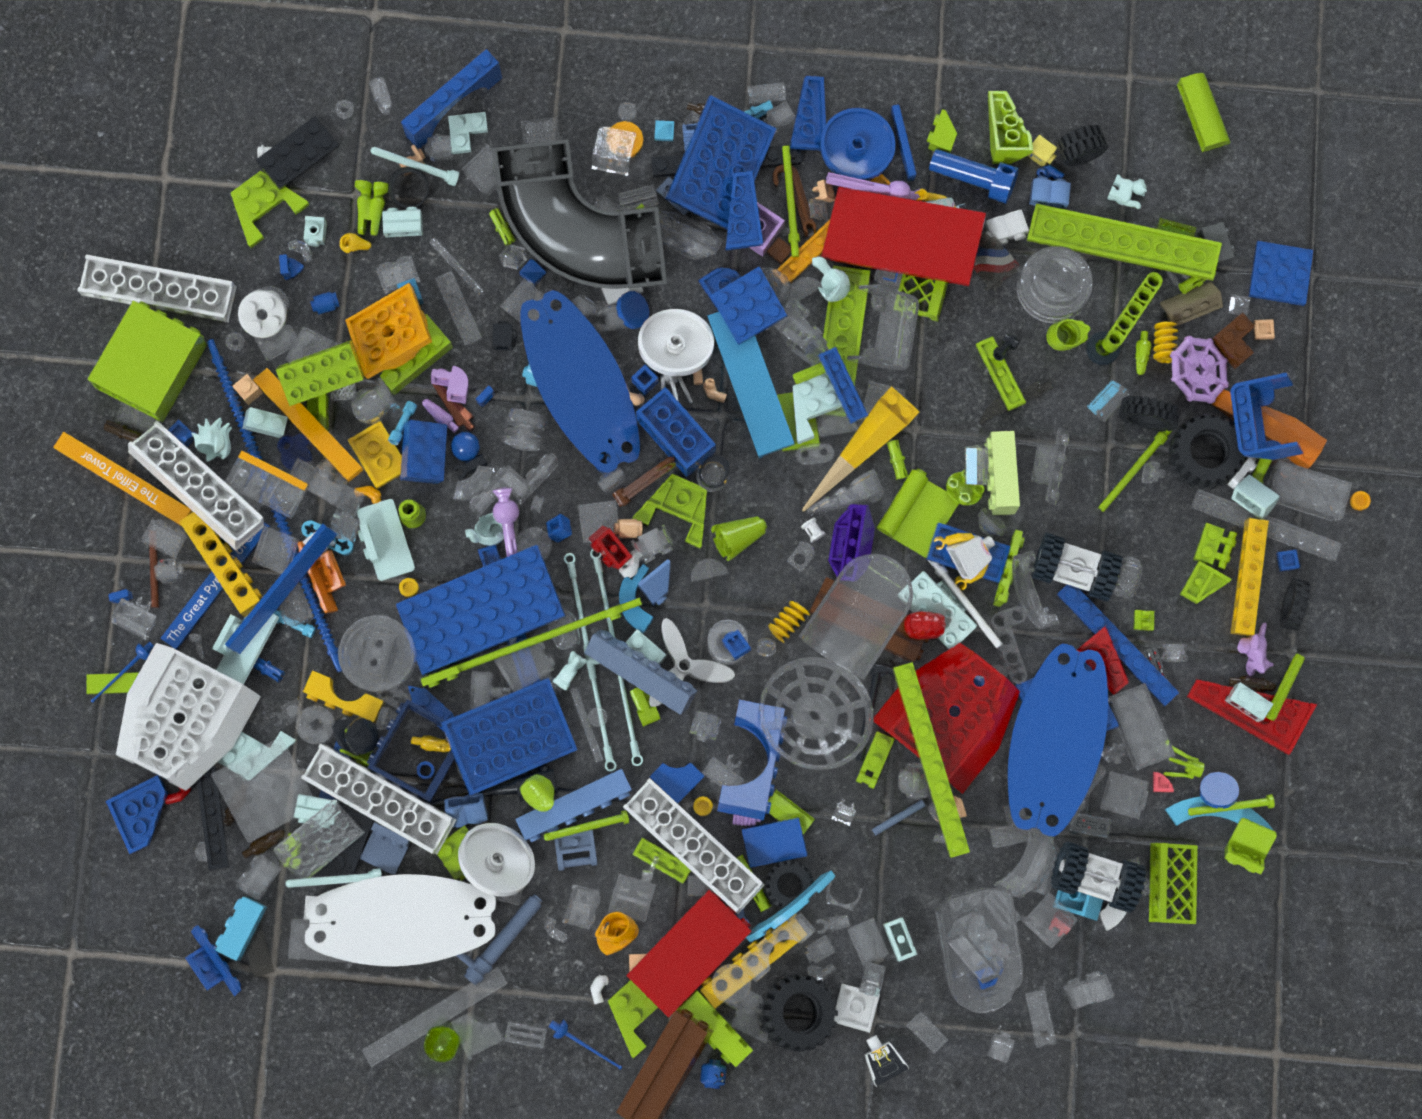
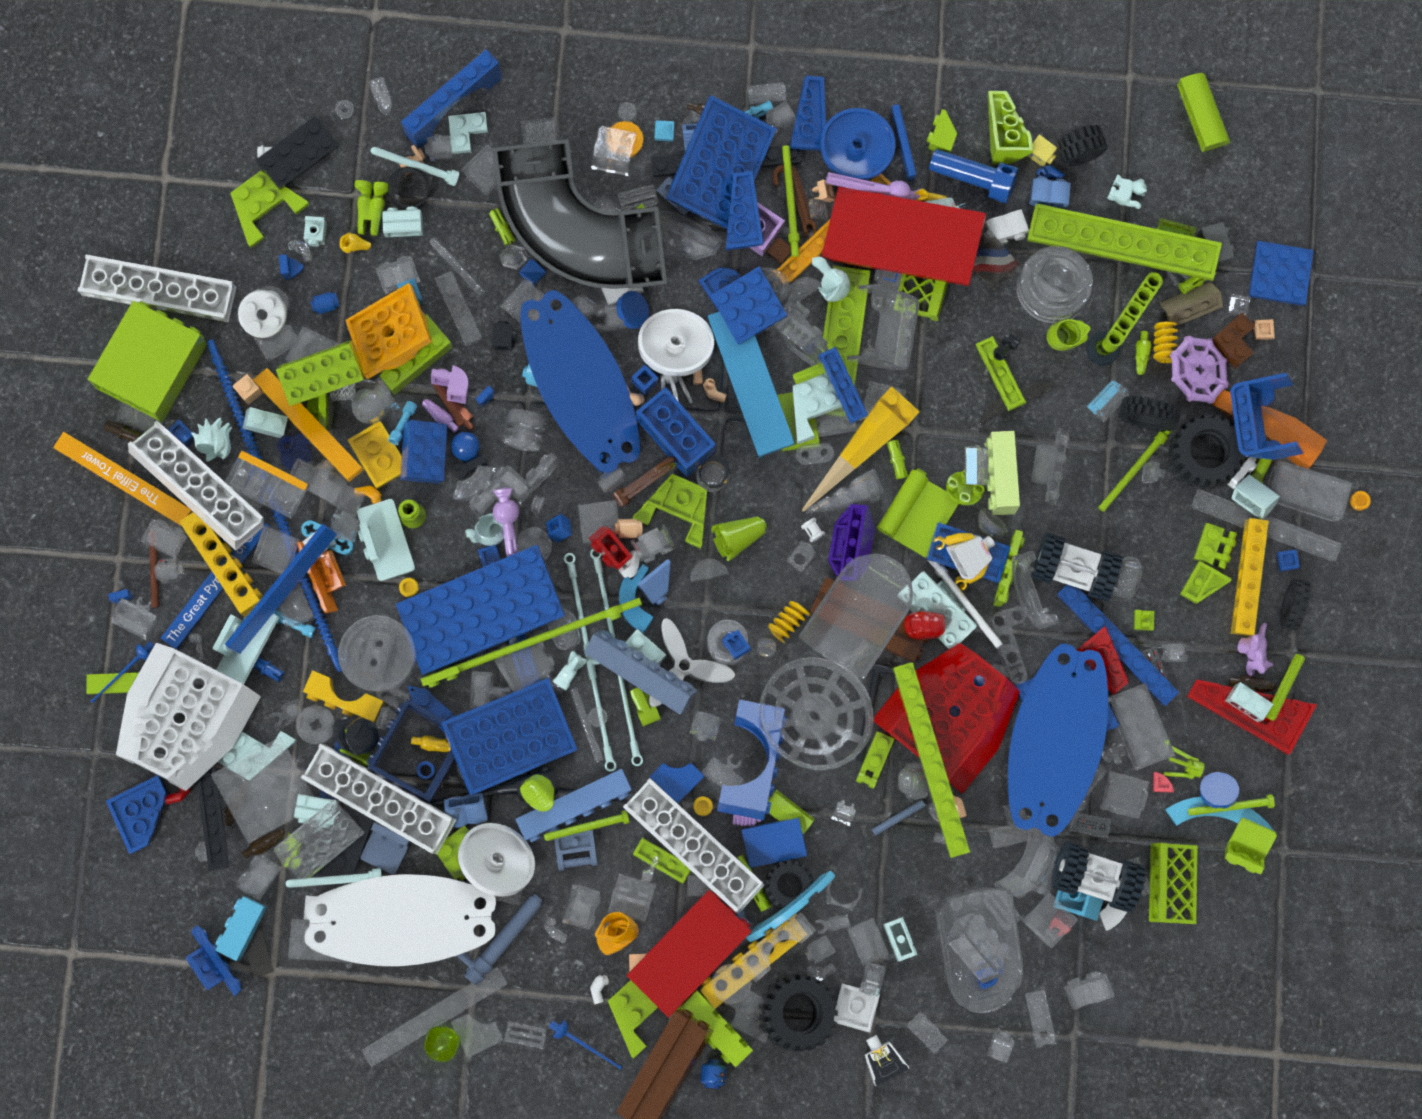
clear plate [226,332,245,351] -> none

